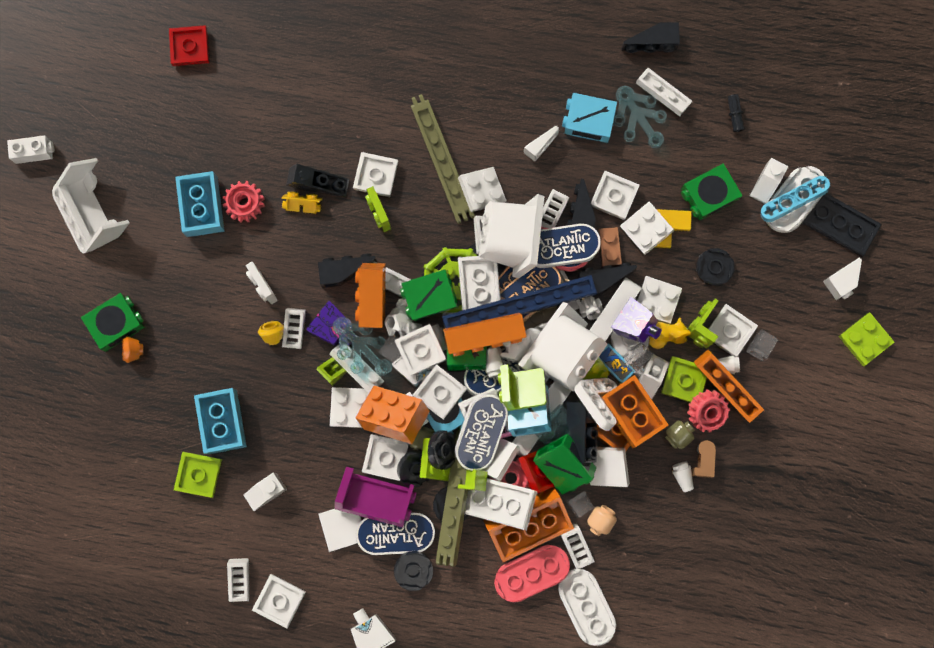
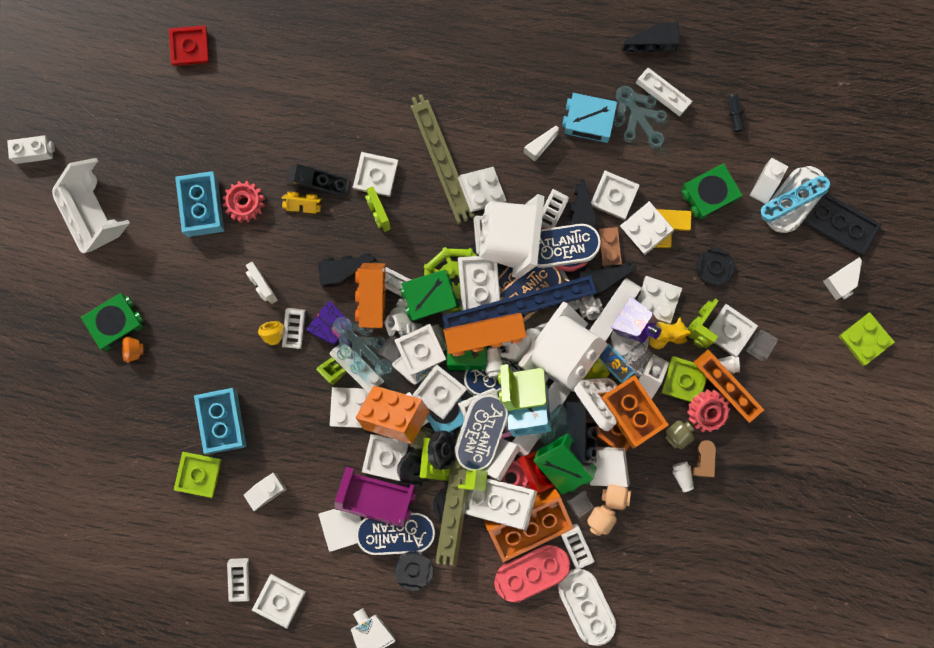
none -> light nougat head [602,484,631,510]

